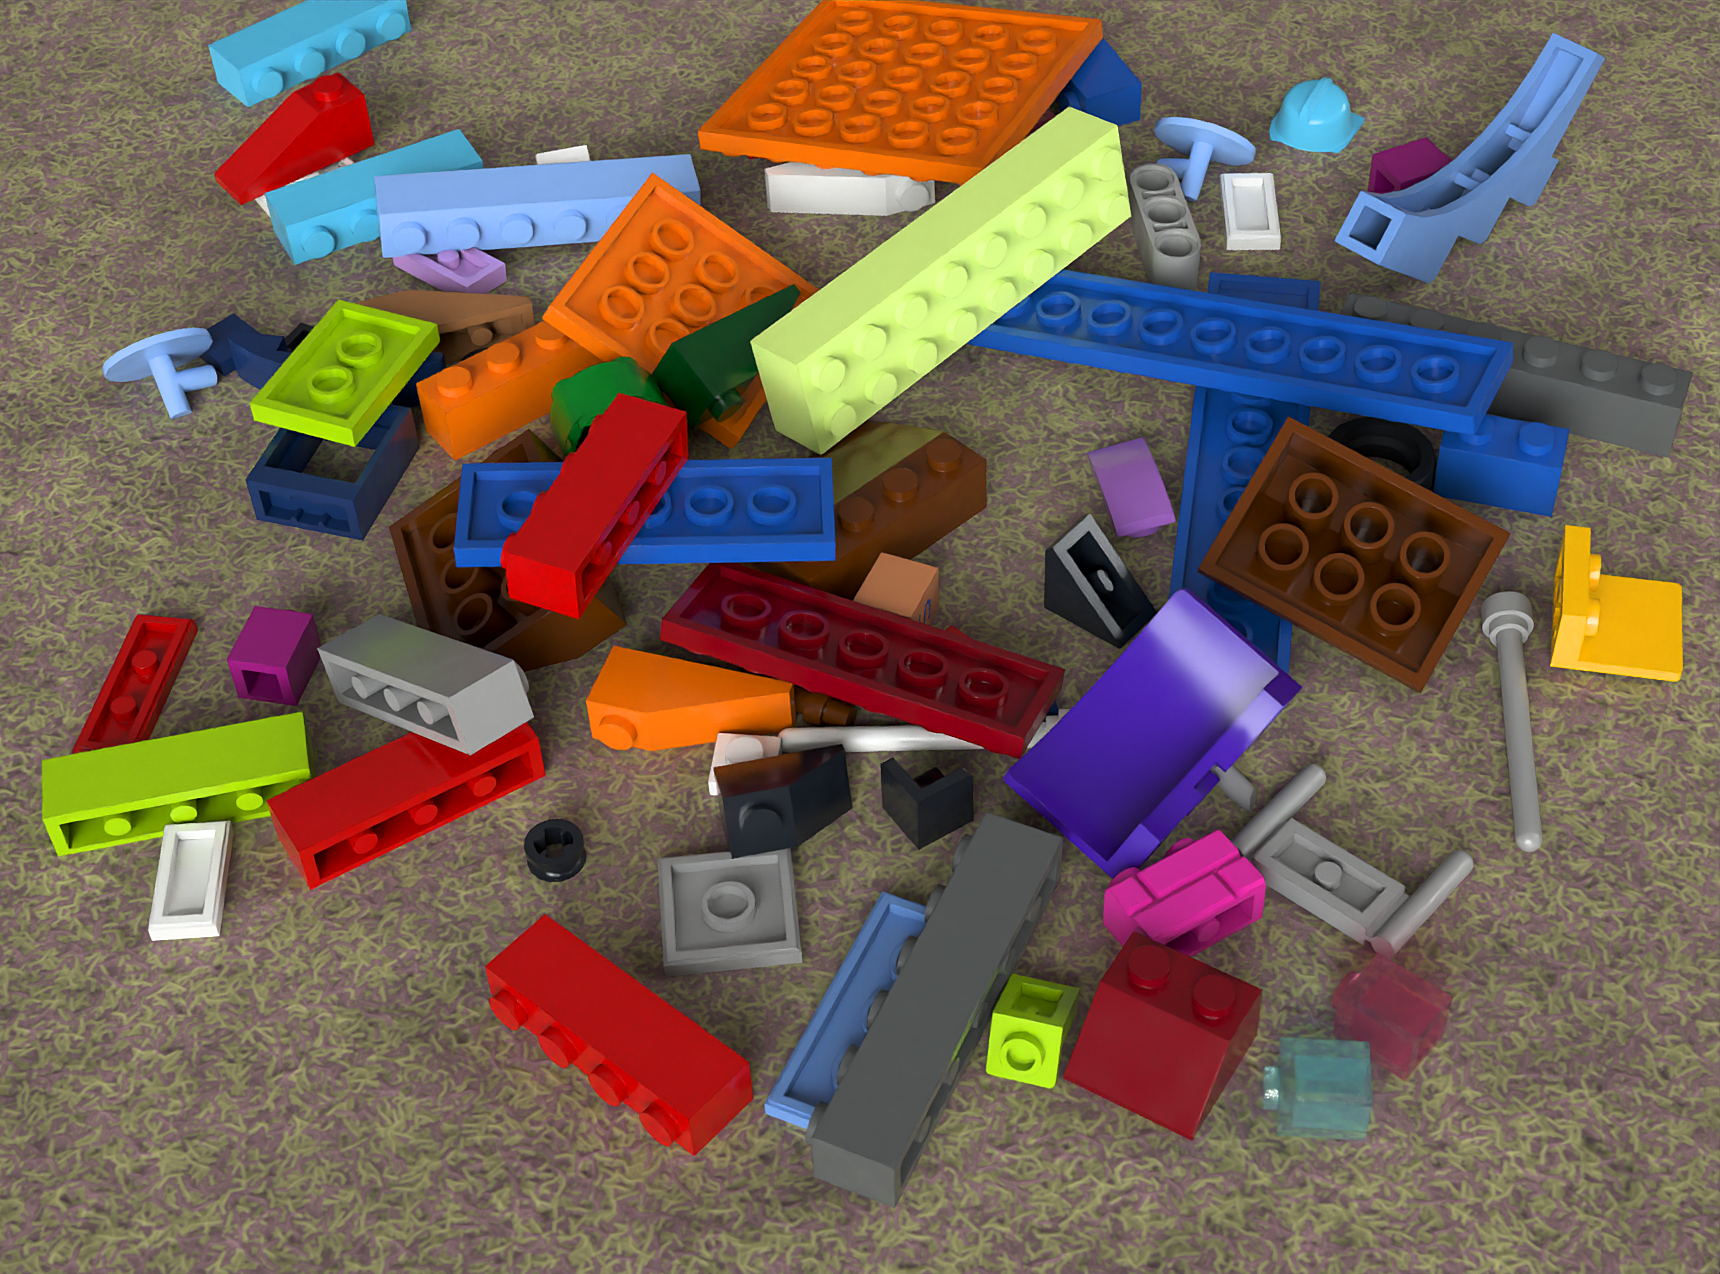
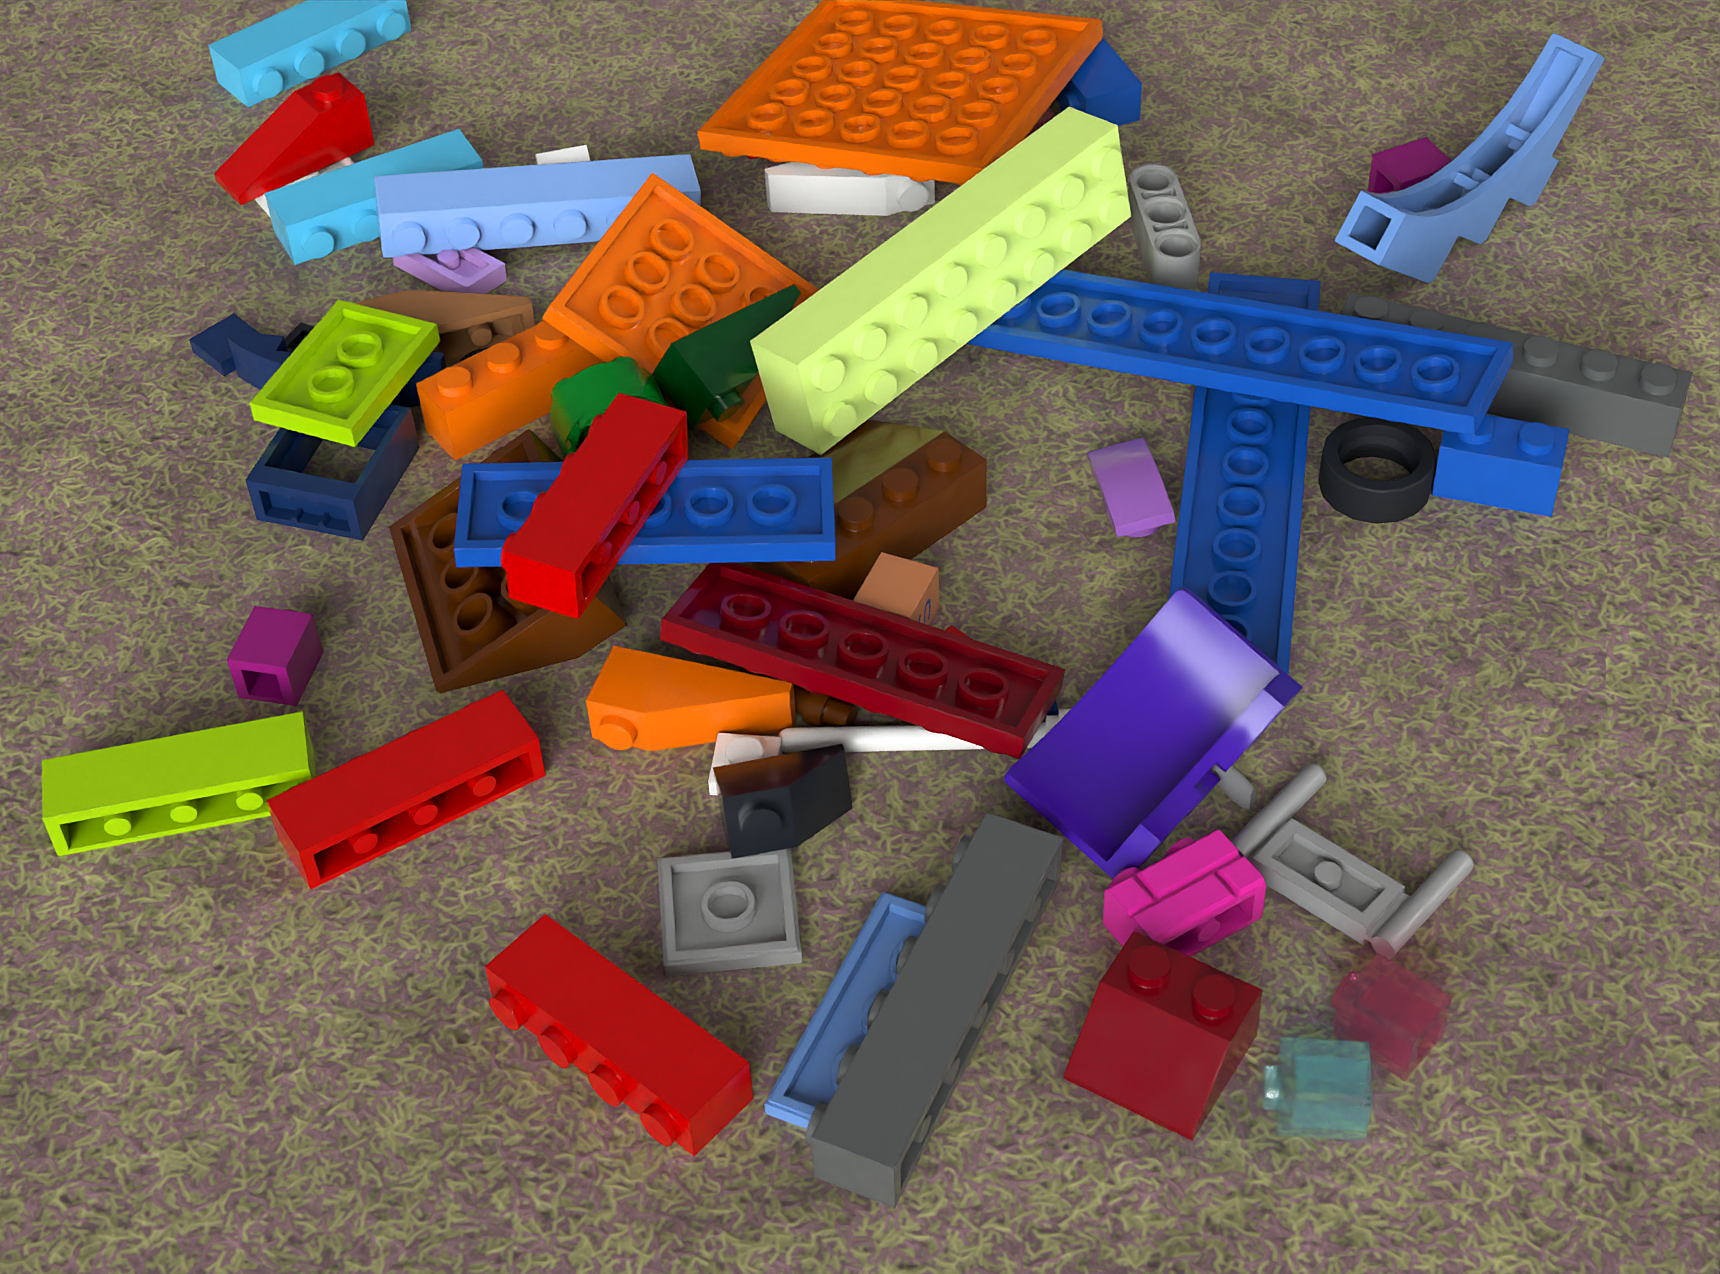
red tile [72,614,198,754] -> none
light blue shield [102,328,217,420] -> none
white tile [148,821,234,941] -> none
light grey brick [317,614,534,755] -> none
black bush [524,819,586,882] -> none
black panel [880,758,973,850] -> none
lime bracket [986,974,1080,1089] -> none
black slope [1044,513,1158,649] -> none
light blue shield [1154,117,1256,202] -> none
reddish brown slope [1197,416,1511,694] -> none
white tile [1220,173,1281,250] -> none
medium azure piece [1269,77,1365,153] -> none
light grey piece [1481,591,1543,852] -> none
yellow bracket [1550,525,1683,682] -> none

